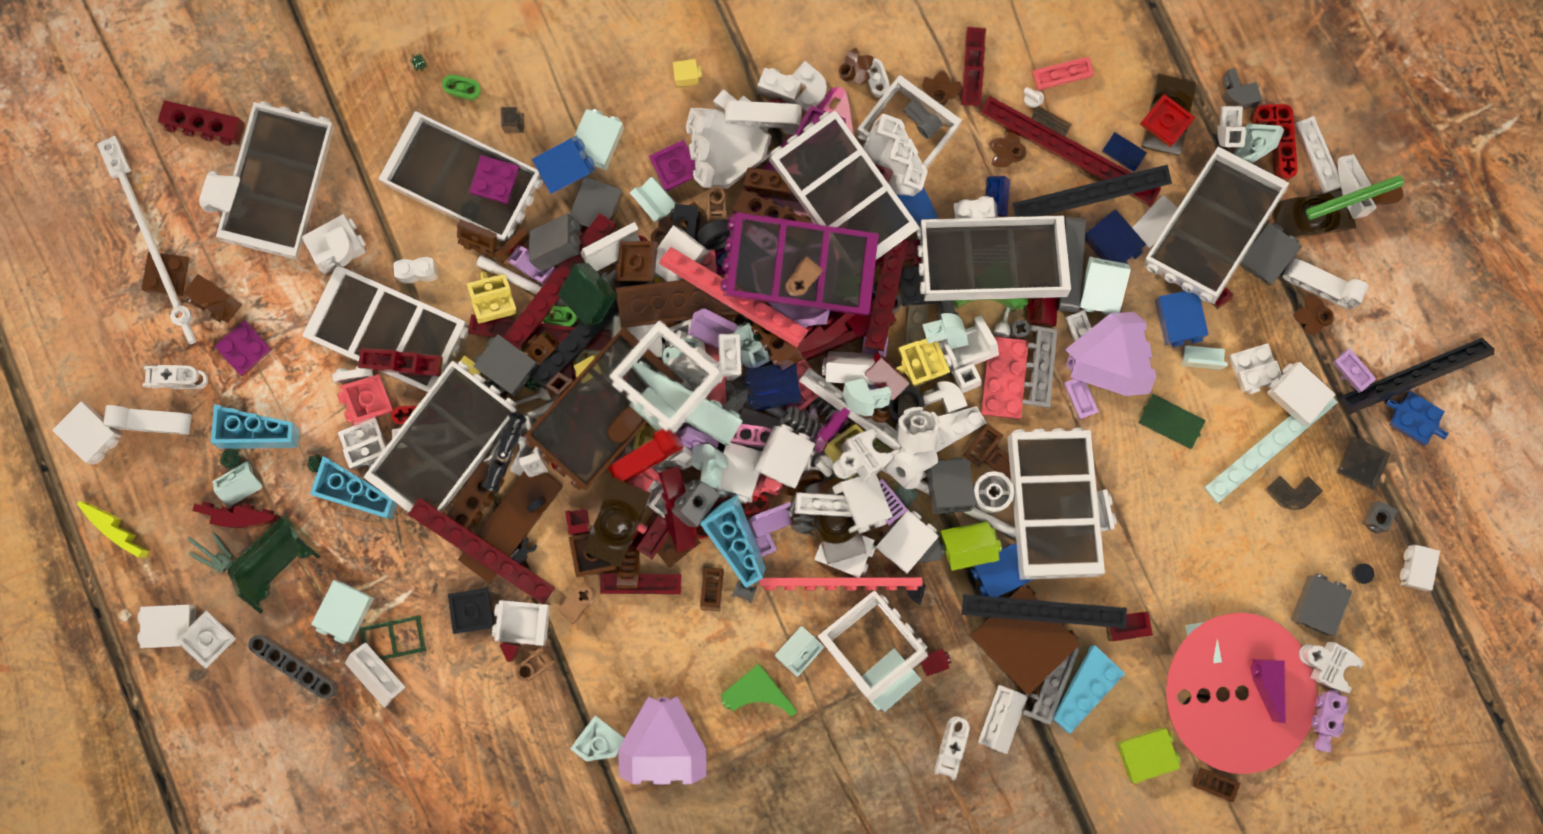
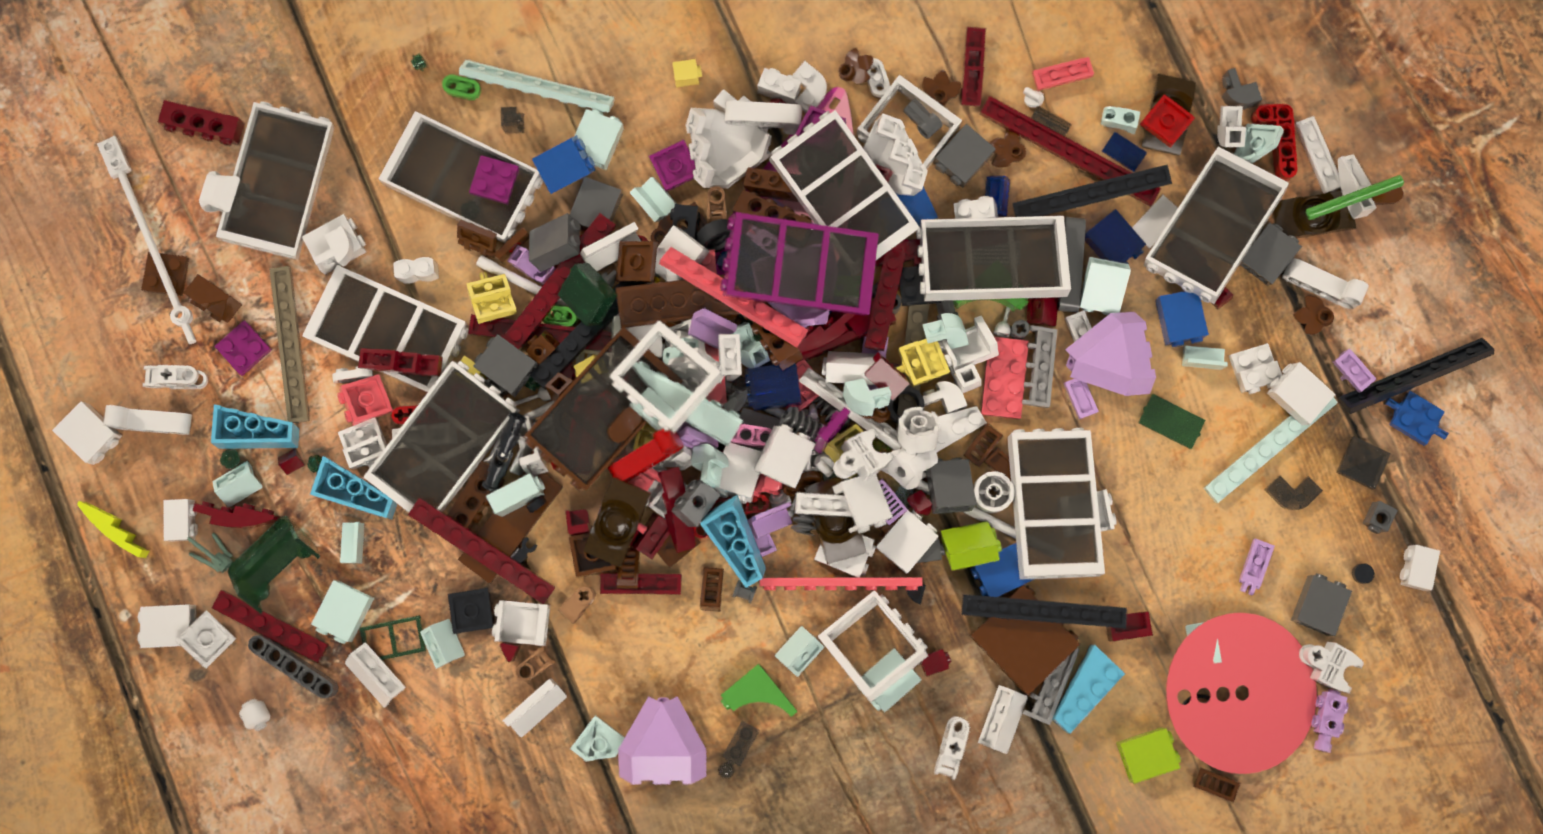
medium nougat piece [786,256,823,296] -> none
magenta slope [1251,659,1286,723] -> none
none -> white brick [164,499,198,542]
none -> dark red plate [211,590,329,663]
none -> white head [239,699,271,731]
none -> dark tan plate [269,266,310,423]
none -> dark red slope [278,448,305,475]
none -> light aqua panel [340,522,365,564]
none -> light aqua panel [420,619,465,669]
none -> light aqua plate [459,60,615,113]
none -> light aqua brick [486,473,546,517]
none -> white panel [503,678,567,737]
none -> clear smoke plate [718,720,760,779]
none -> white plate [769,490,791,508]
none -> dark red slope [906,490,933,515]
none -> dark grey brick [934,124,996,188]
none -> light aqua leg [1101,106,1141,134]
none -> lavender hinge [1239,539,1275,595]

